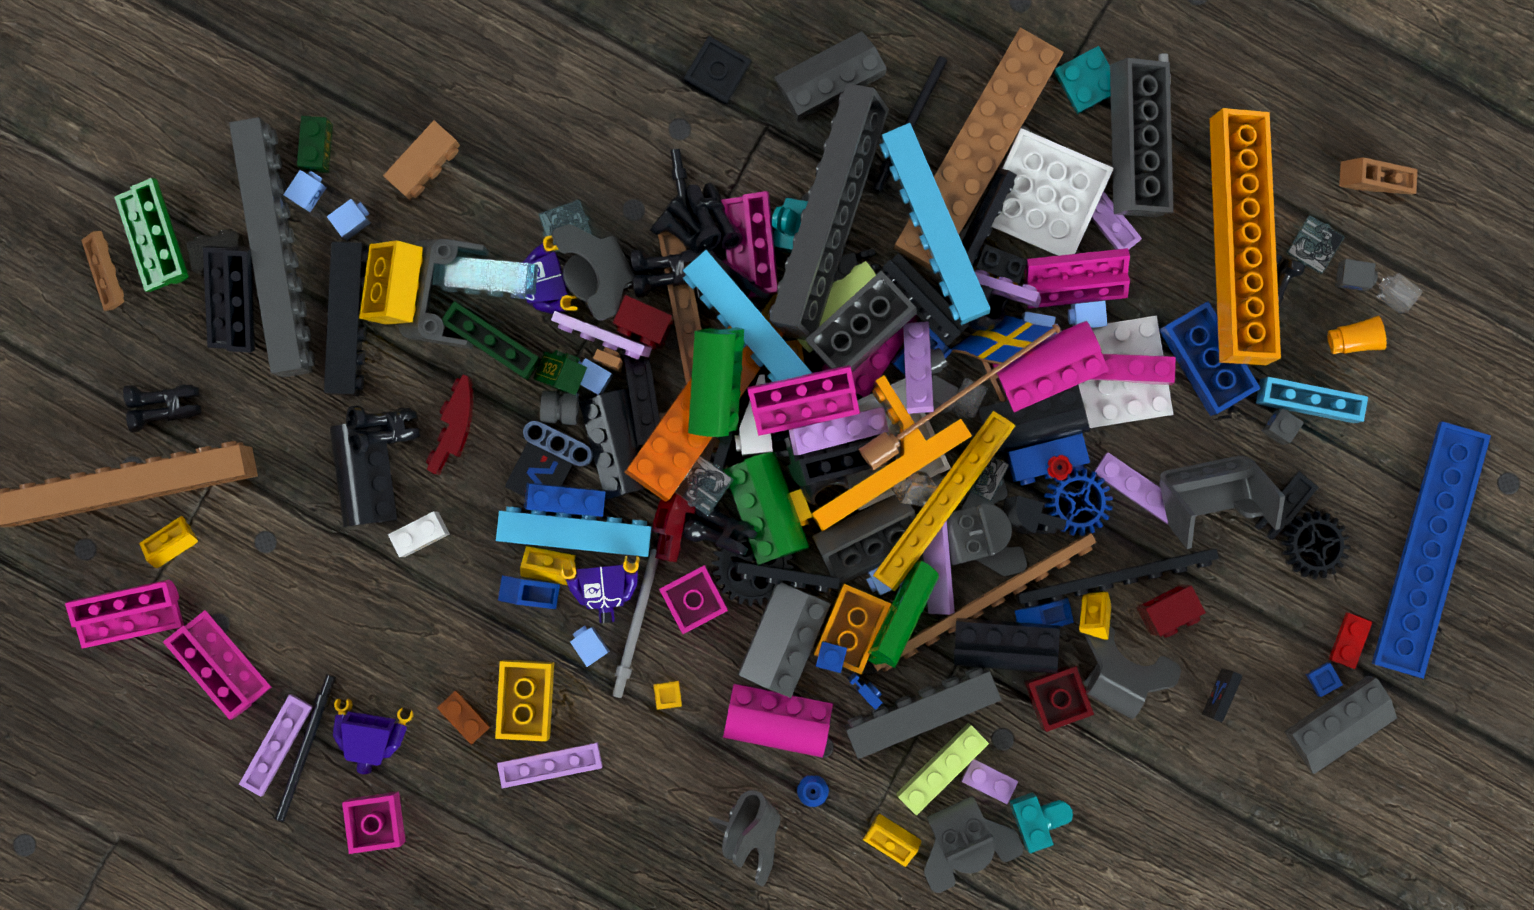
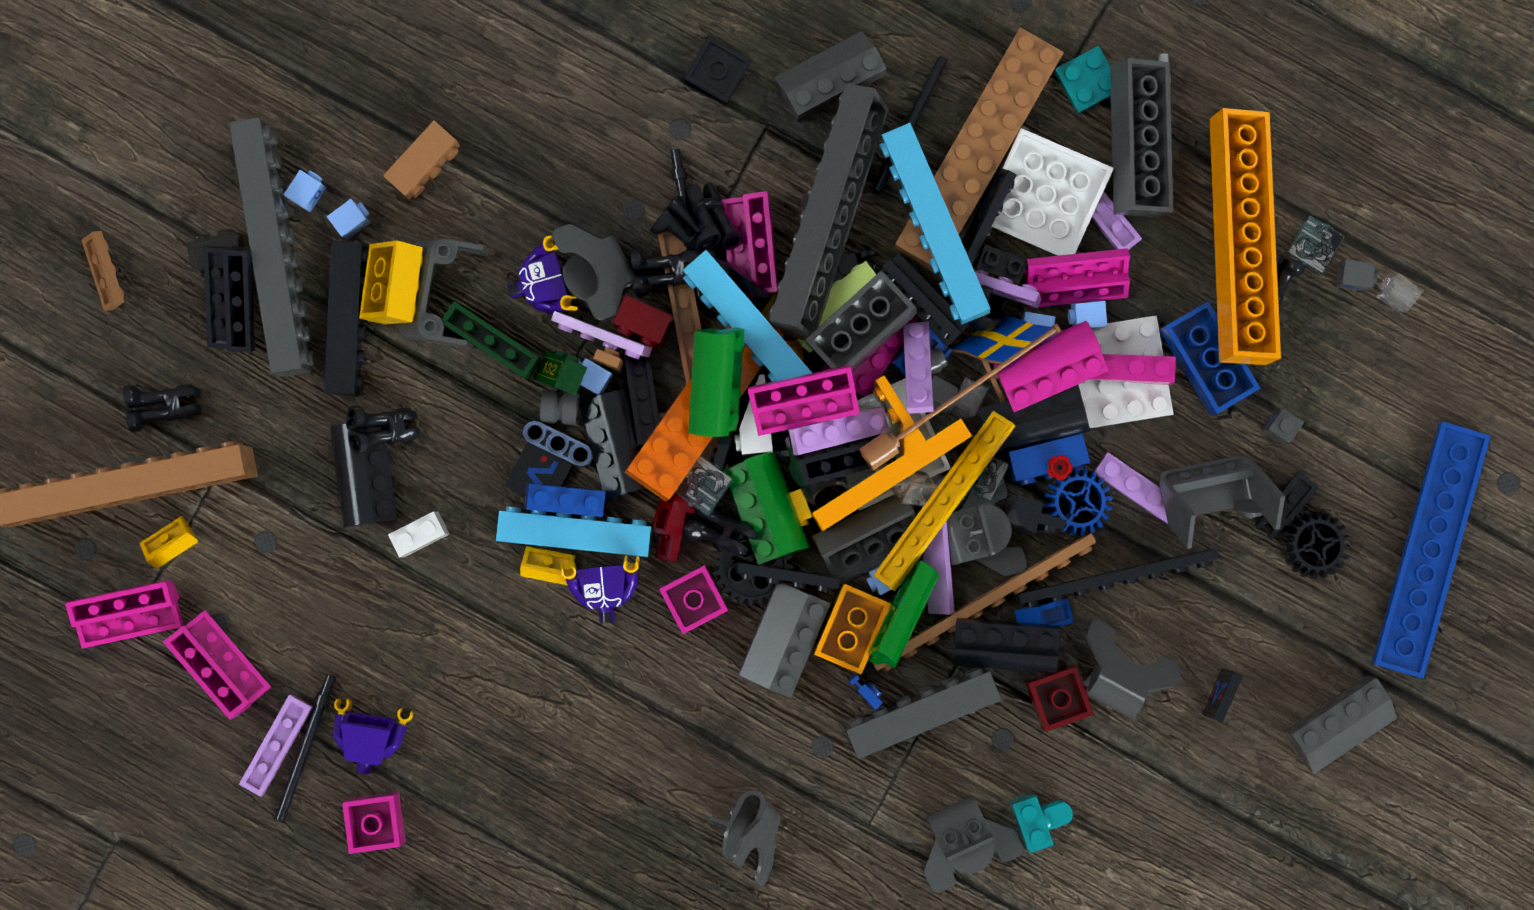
green brick [114,178,189,292] -> none
dark green brick [297,116,333,173] -> none
dark red slope [426,374,474,475] -> none
clear light blue brick [432,257,538,299] -> none
dark orange plate [437,690,491,745] -> none
yellow brick [495,660,554,741] -> none
lavender plate [497,742,603,788] -> none
blue slope [498,575,560,609] -> none
clear light blue piece [538,199,592,252] -> none
light blue brick [570,626,610,667] -> none
light grey bar [612,548,659,698] -> none
yellow tile [653,681,682,710] -> none
dark pink brick [723,684,833,757] -> none
teal brick [772,198,808,254] -> none
blue plate [797,775,829,807] -> none
blue plate [816,641,847,673] -> none
yellow slope [863,814,921,867] -> none
yellowish green brick [896,723,989,816] -> none
lavender plate [961,759,1018,804] -> none
yellow slope [1079,592,1111,640] -> none
dark red brick [1136,584,1206,638] -> none
medium azure brick [1256,377,1368,423] -> none
blue plate [1306,662,1343,697] -> none
light orange plant [1327,316,1387,354] -> none
red plate [1329,613,1372,669] -> none
medium nougat slope [1339,157,1418,195] -> none

